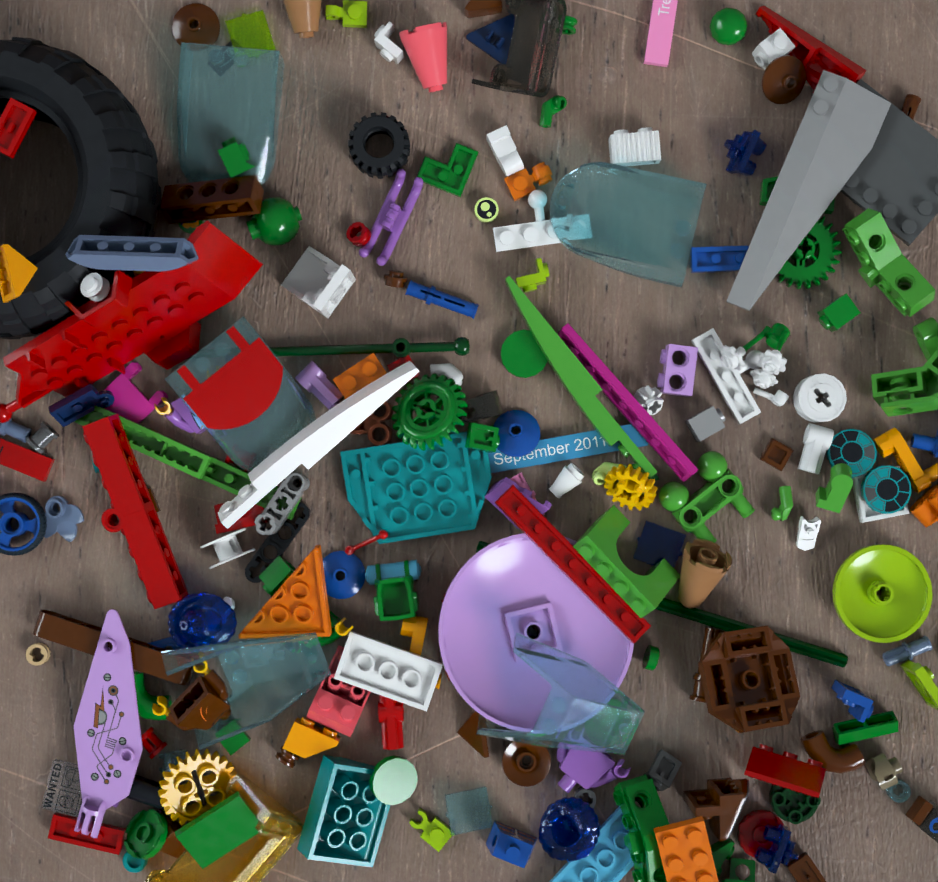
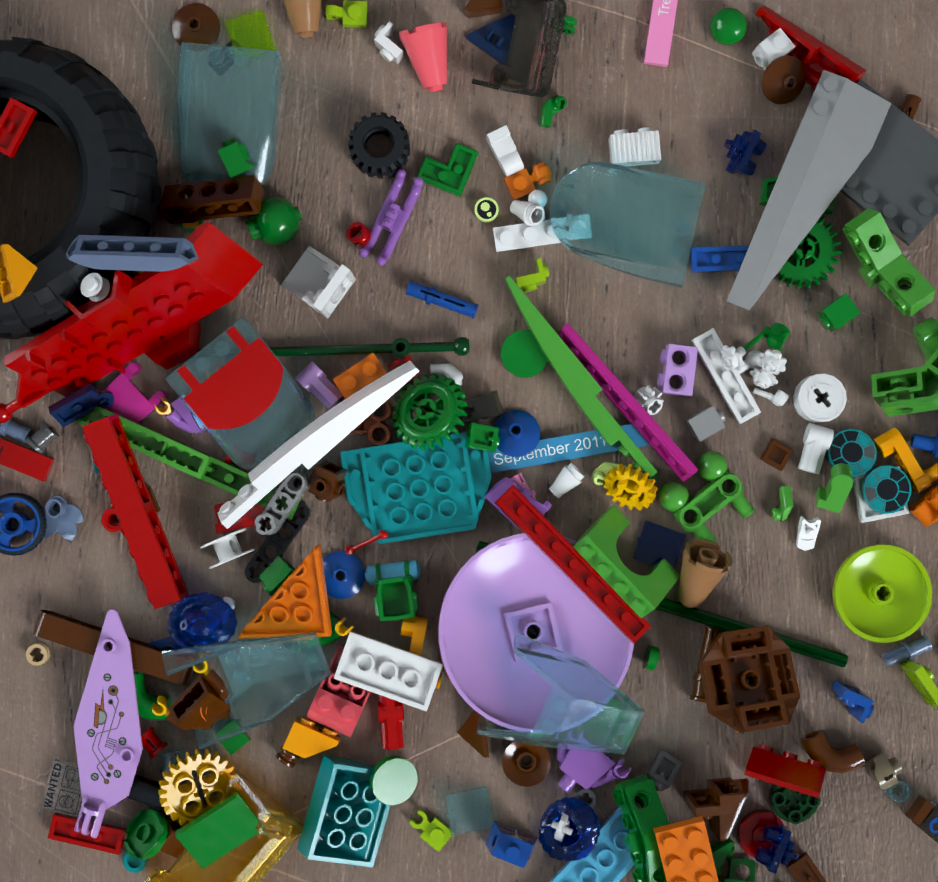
reddish brown plate [384,270,408,288] -> none
green piece [832,710,898,745] -> none
none -> reddish brown brick [308,461,348,502]
none -> white cone [510,200,545,226]
none -> white piece [551,813,573,842]

